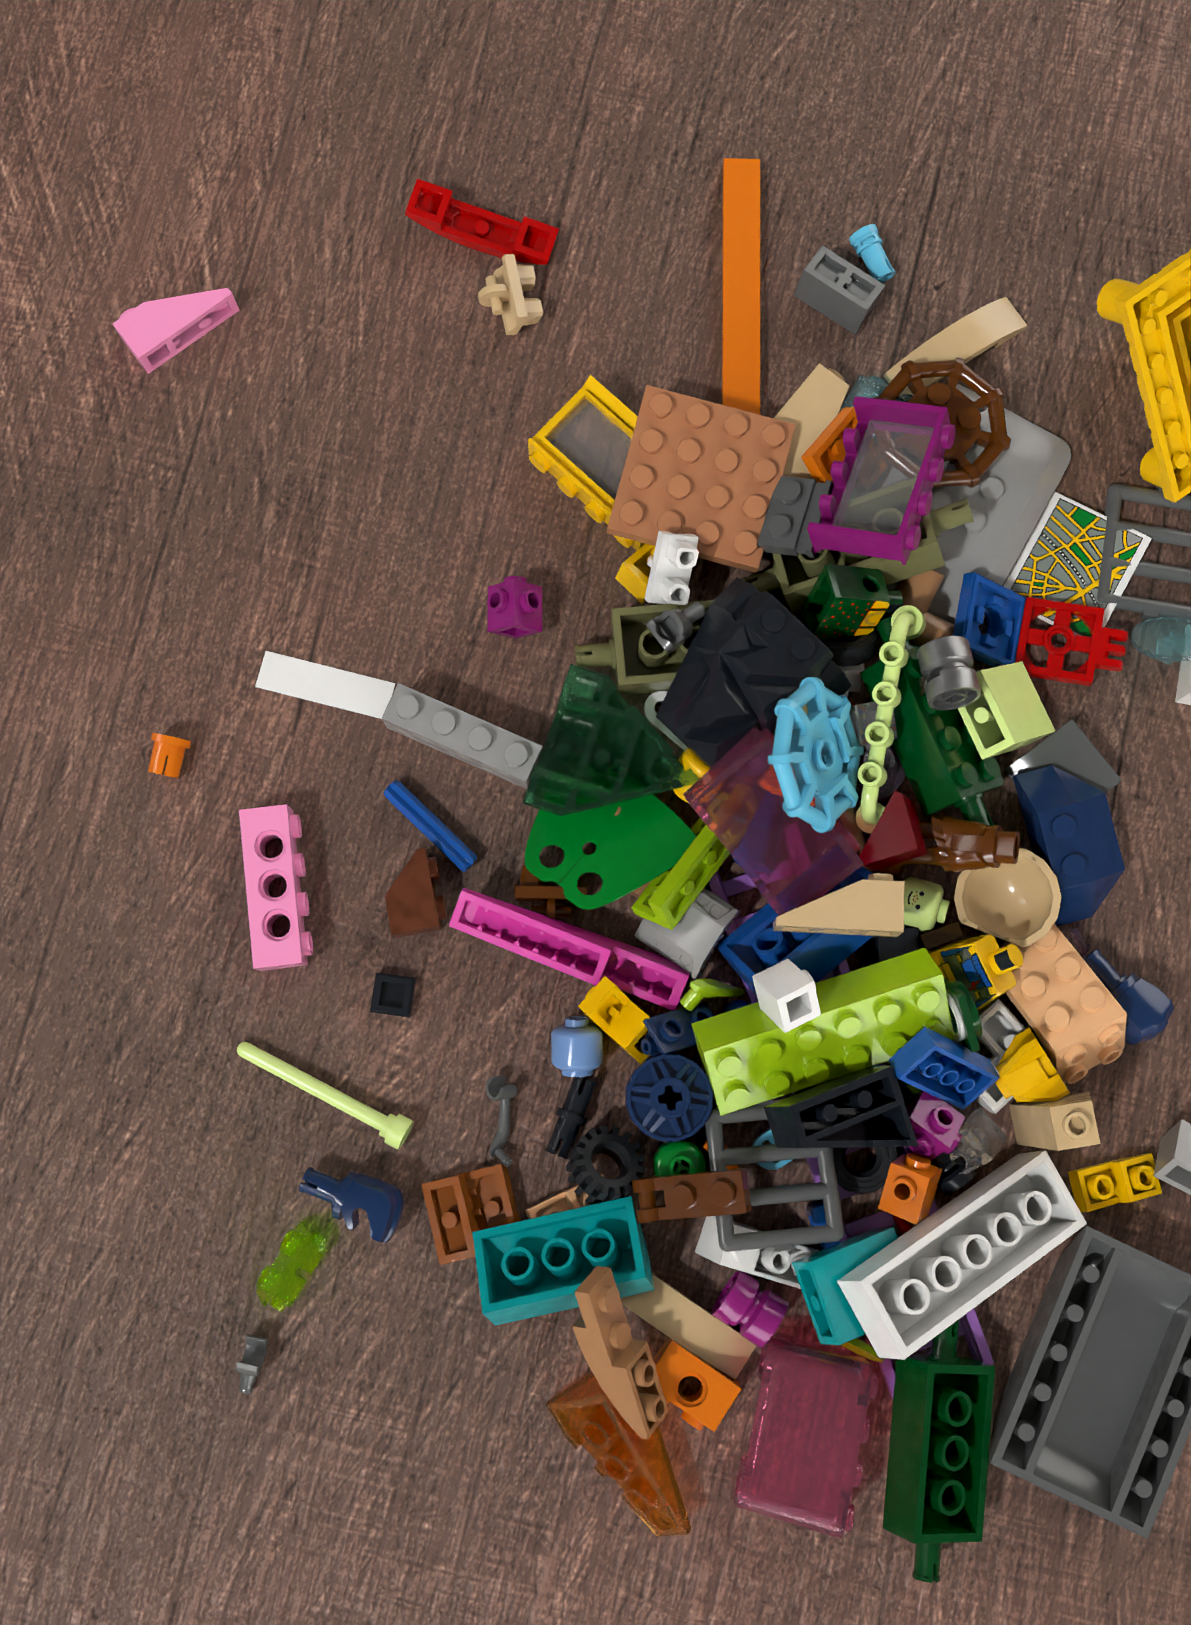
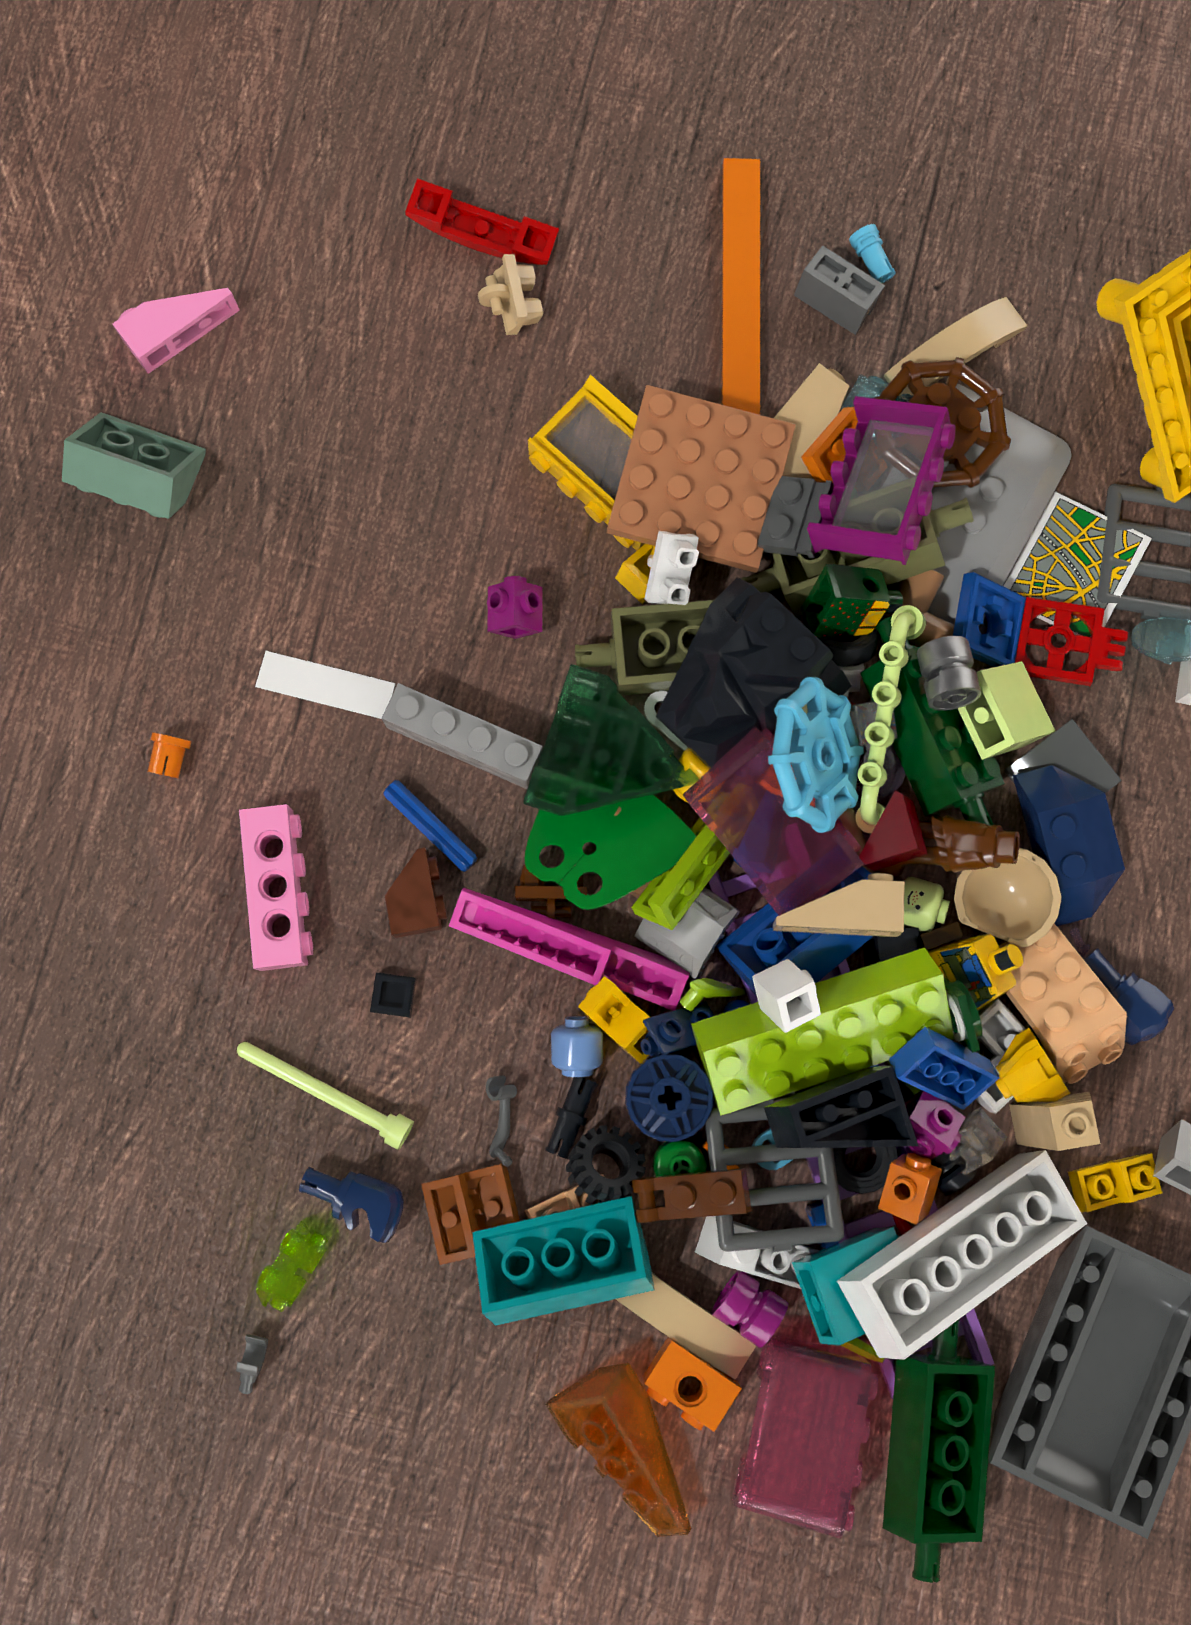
medium nougat slope [572,1266,669,1439] -> none
dark grey piece [645,602,705,653] -> none
none -> sand green slope [62,412,206,519]

